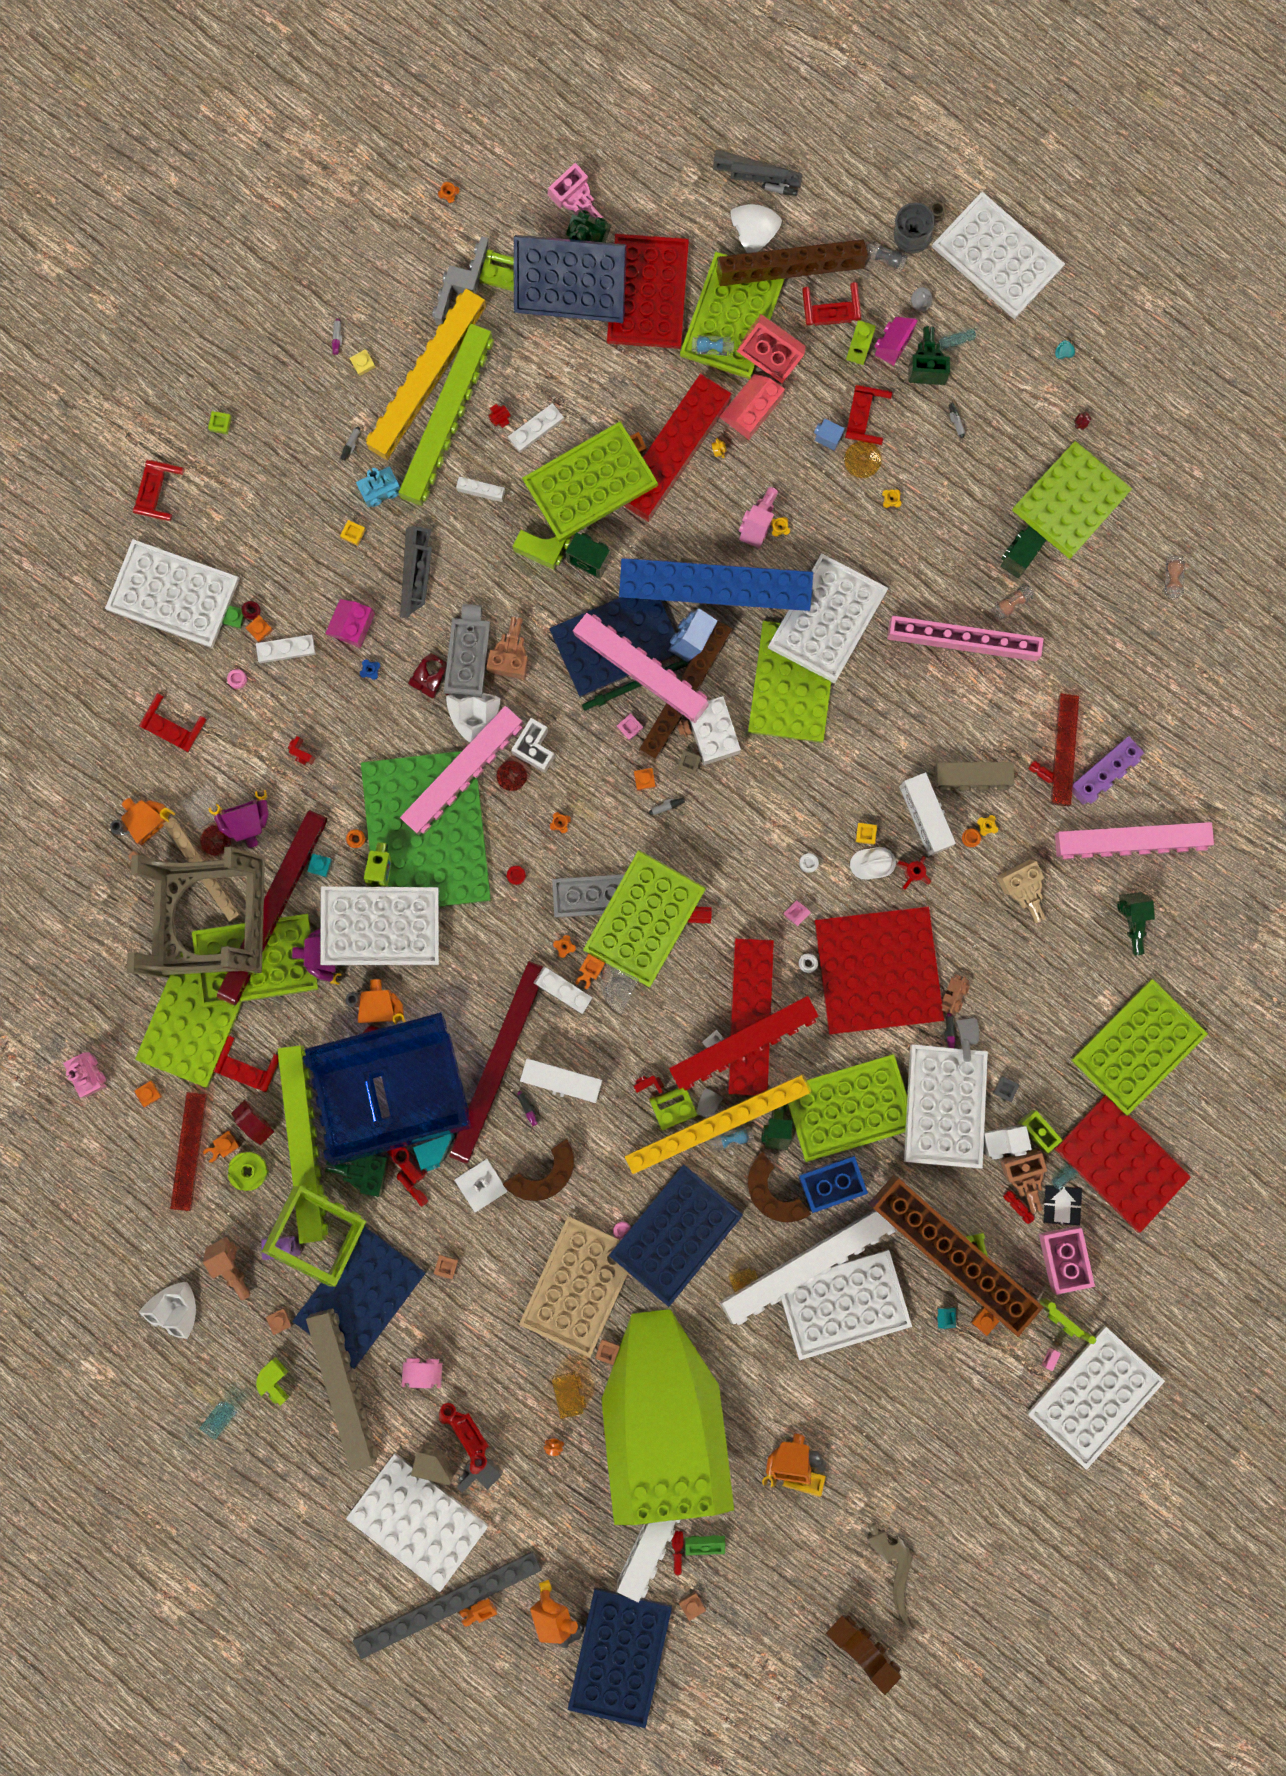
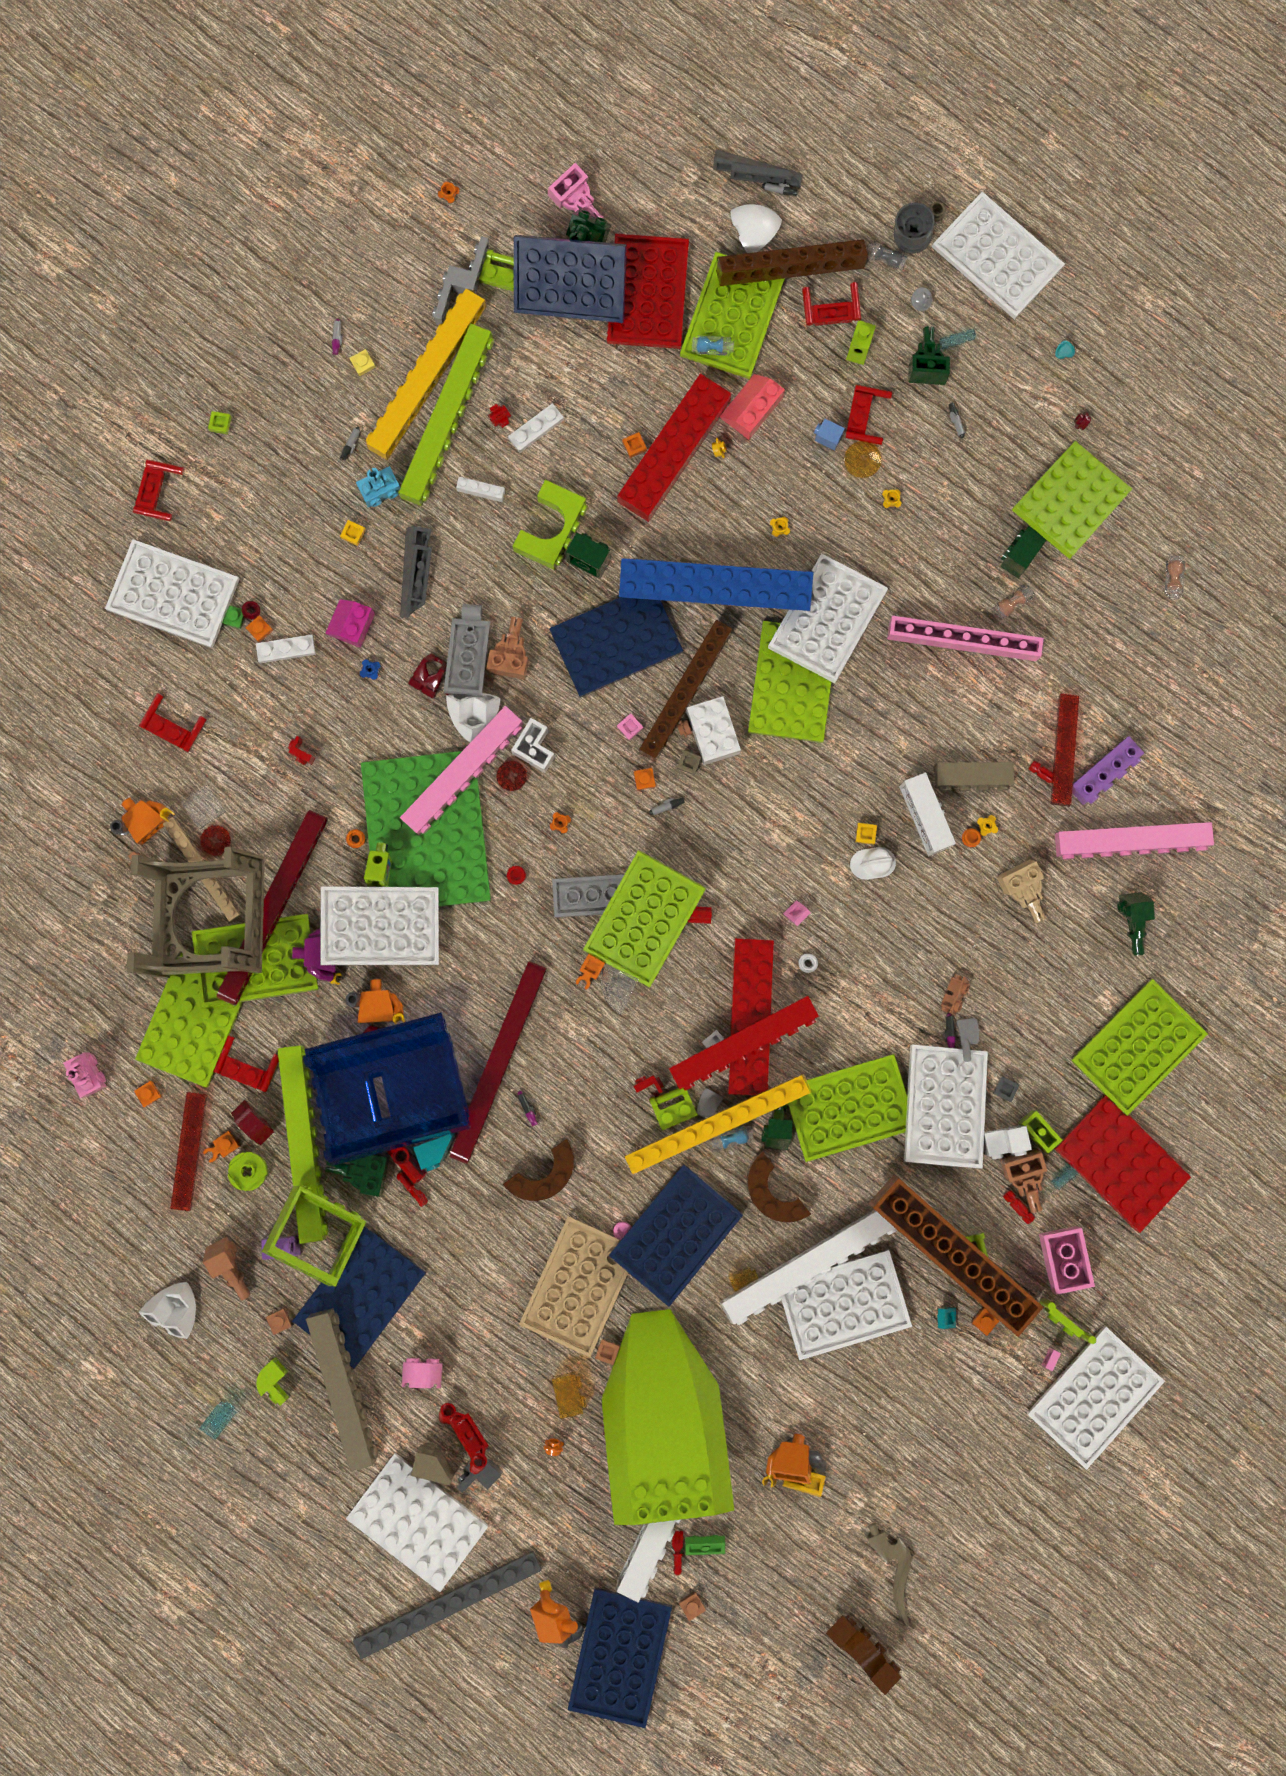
magenta torso [209,790,269,848] -> none
bright pink tile [227,669,247,689] -> none
teal plate [307,854,332,878] -> none
nougat plate [434,1254,458,1279] -> none
white piece [454,1159,508,1213] -> none
orange plate [459,1598,497,1627] -> none
white brick [520,1059,603,1103] -> none
lime plate [522,421,658,543] -> none
white plate [534,967,592,1014] -> none
orange plate [553,935,576,958] -> none
bright pink brick [573,613,709,723] -> none
dark green bar [581,660,688,711] -> none
medium blue brick [669,608,718,662] -> none
coral slope [737,314,806,383] -> none
bright pink brick [739,487,778,549] -> none
blue brick [797,1155,868,1213] -> none
white tile [799,853,819,873] -> none
red plate [814,906,944,1035] -> none
dark pink slope [874,317,918,366] -> none
red brick [896,856,931,890] -> none
sticker [1043,1186,1082,1226] -> none

